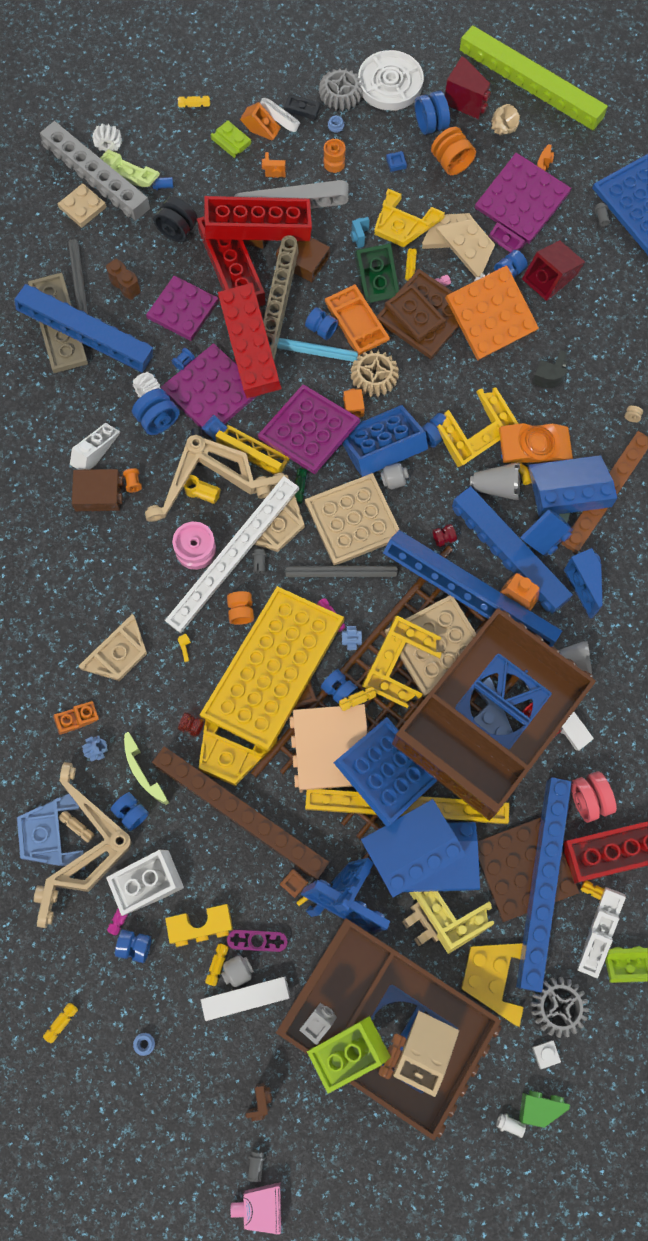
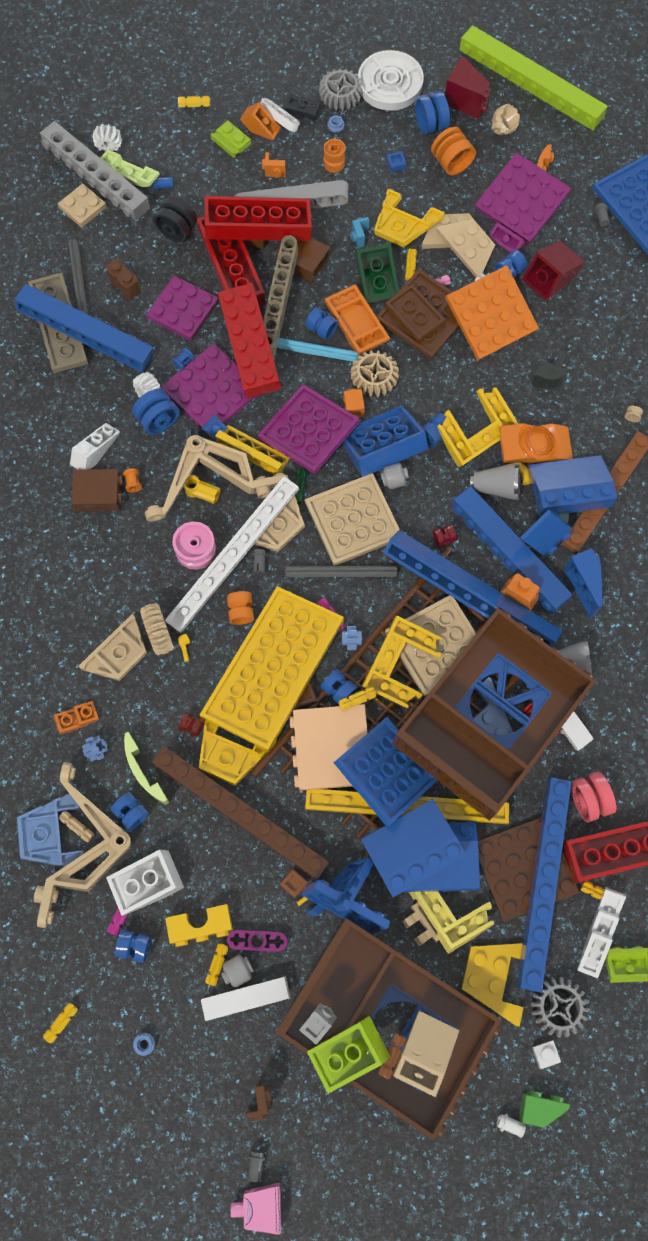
none -> tan gear [140,603,174,655]

